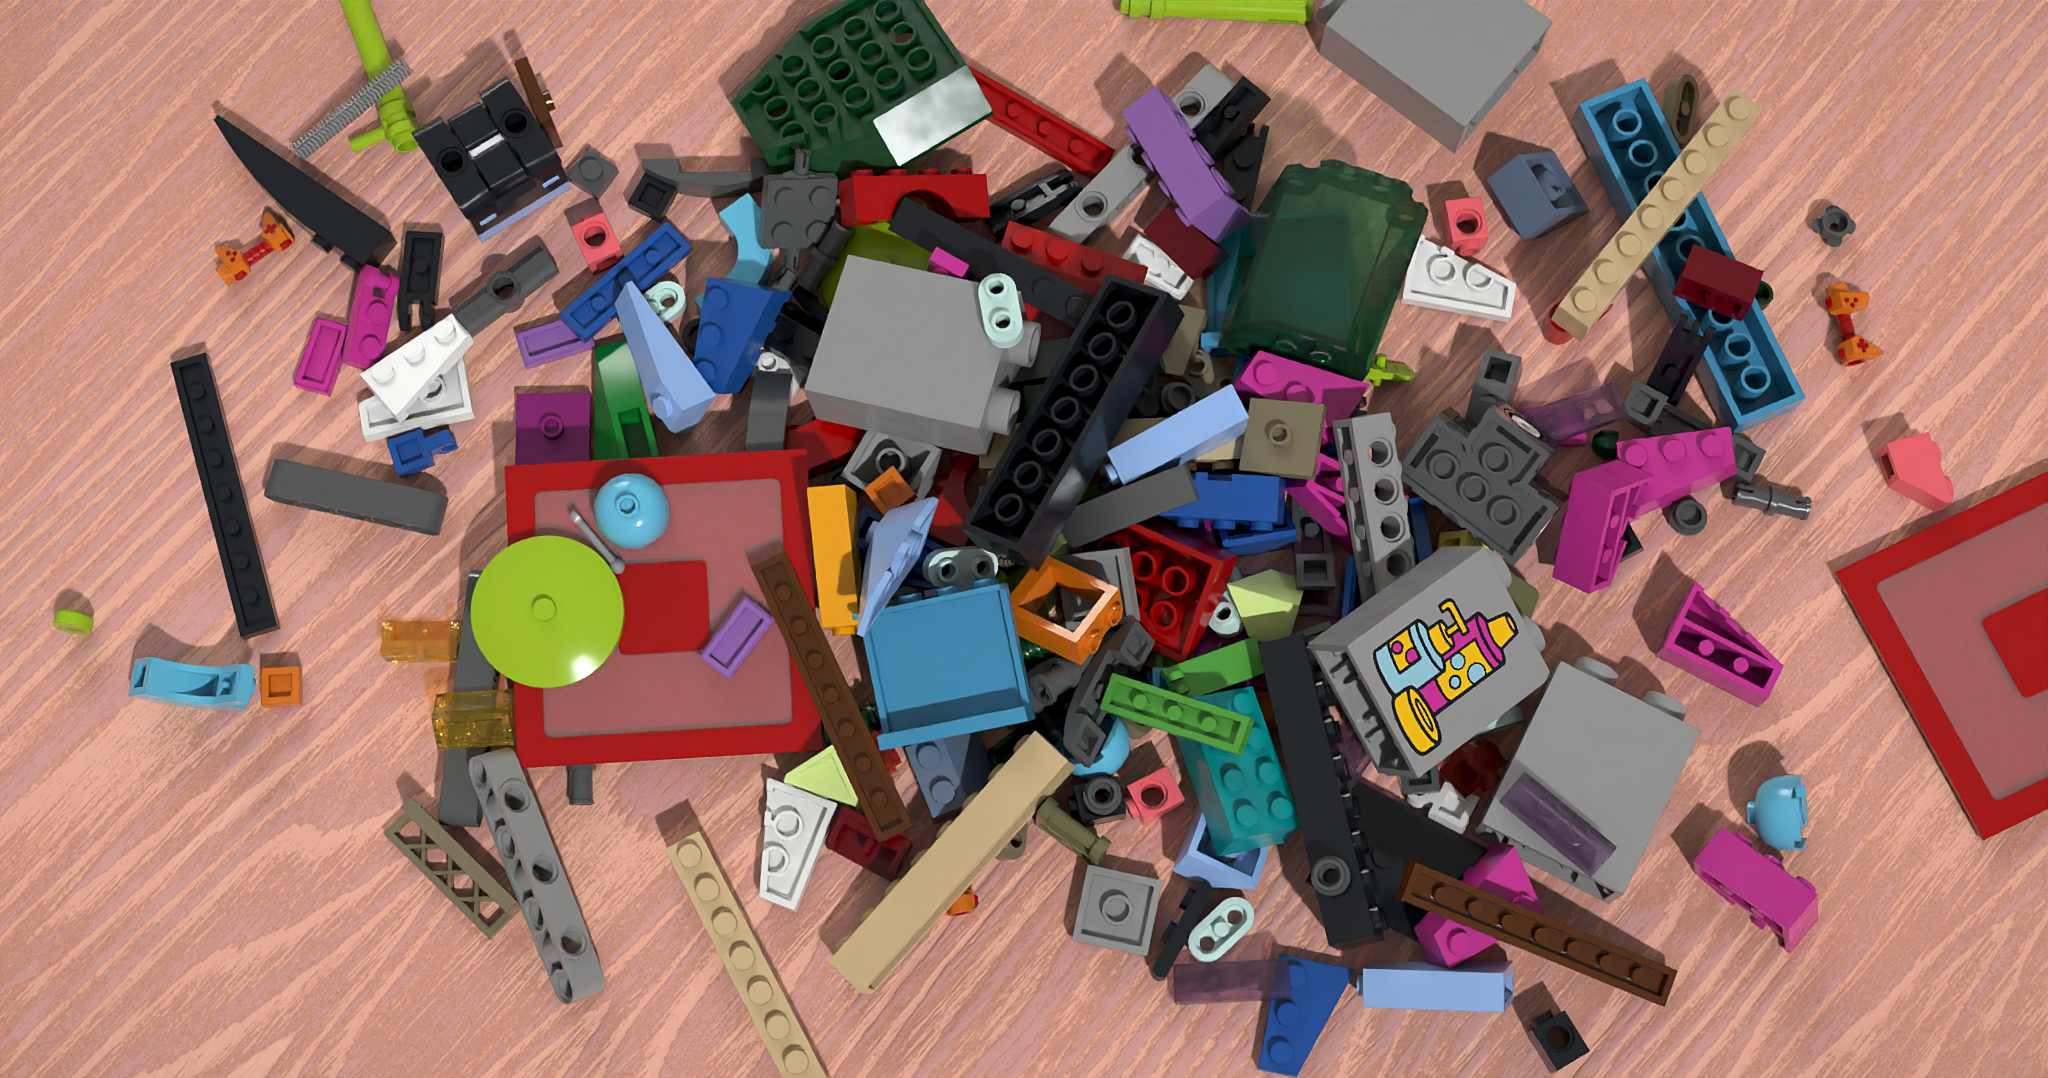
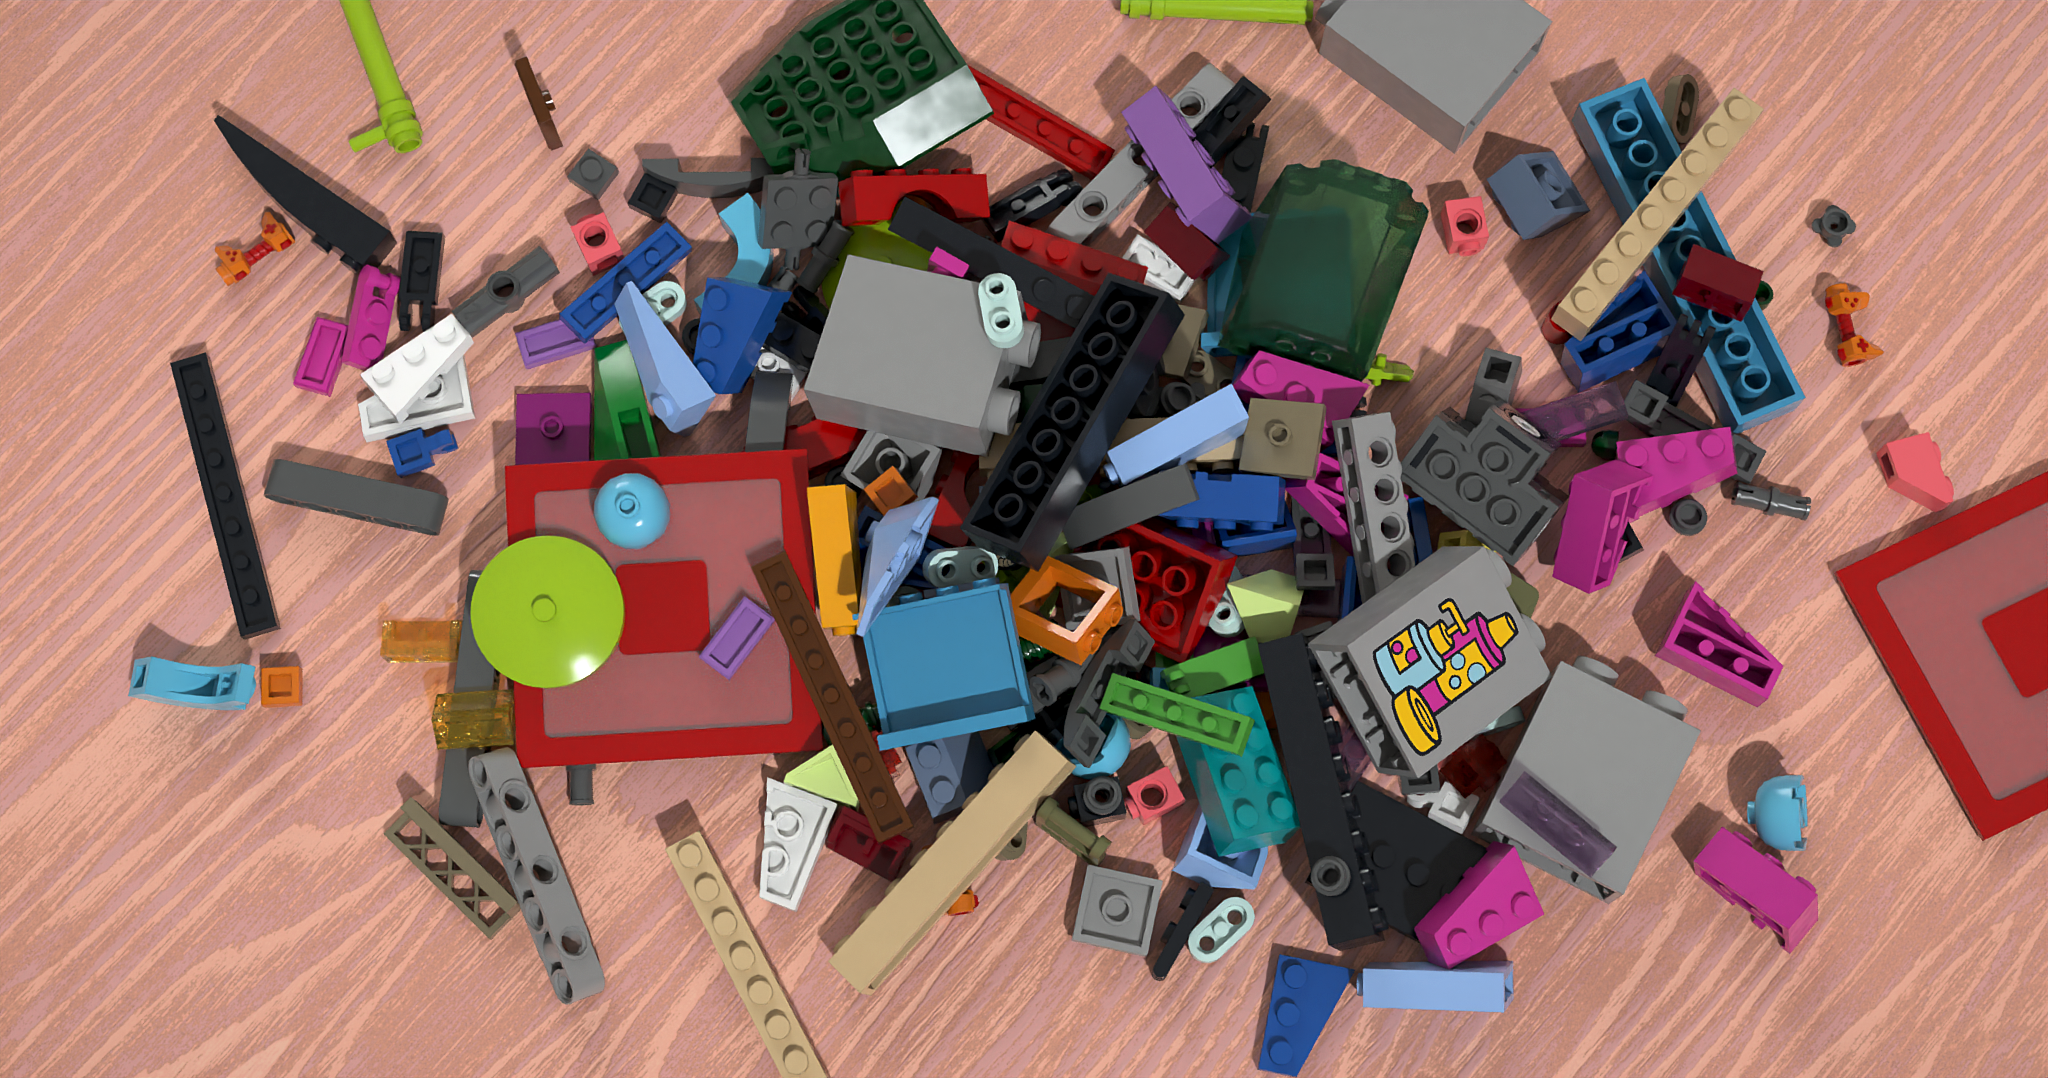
lime tile [53,609,94,635] -> none
light grey axle [289,56,414,161] -> none
black piece [411,76,572,243] -> none
light grey hinge [568,510,625,574] -> none
clear purple plate [1173,959,1291,1005] -> none
reddish brown plate [1395,861,1678,1007] -> none
white wing [1401,230,1516,323] -> none
black brick [1526,1009,1590,1073] -> none
none -> blue wedge [1560,270,1677,393]

